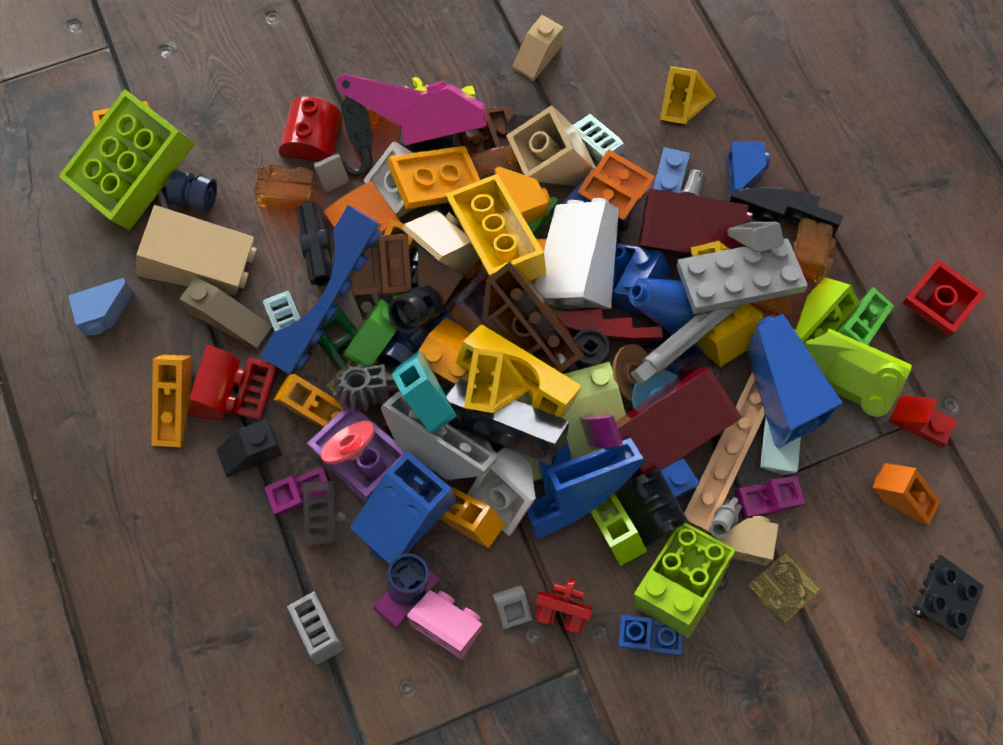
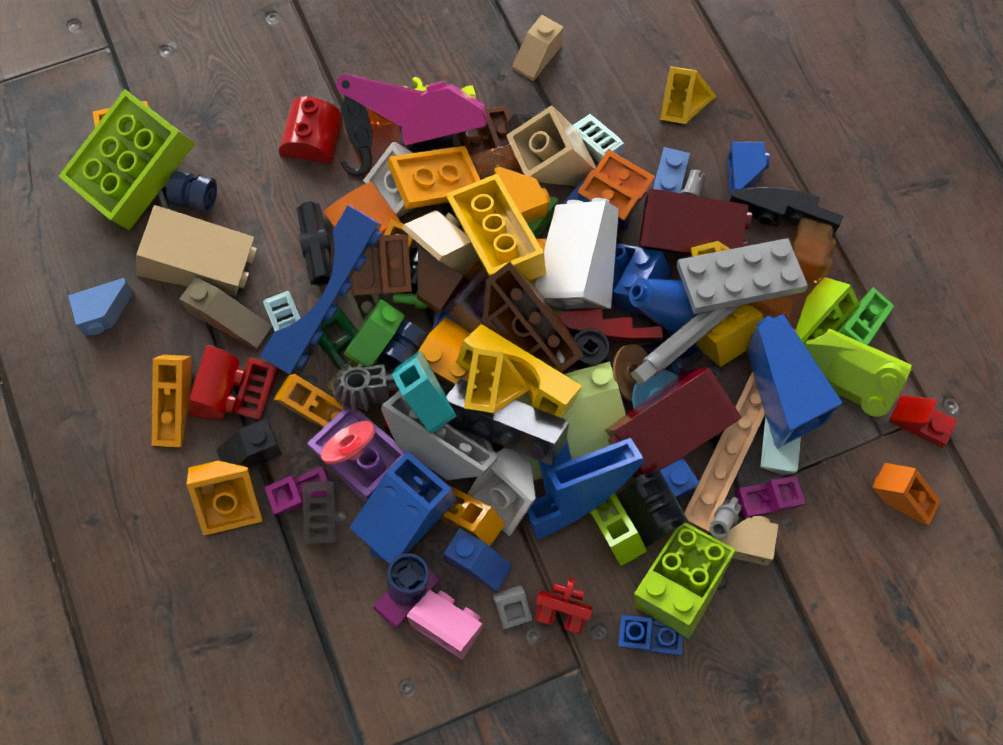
clear orange brick [254,165,317,210] -> none
light grey slope [287,591,344,664] -> none
light grey slope [314,154,349,193] -> none
black wheel [388,284,442,334] -> none
magenta slope [580,413,623,448] -> none
light grey slope [727,222,784,252] -> none
clear yellow piece [748,551,822,624] -> none
red brick [902,259,986,338] -> none
black hinge [913,555,984,640] -> none
none -> light orange slope [186,461,263,536]
none -> blue slope [444,528,512,593]

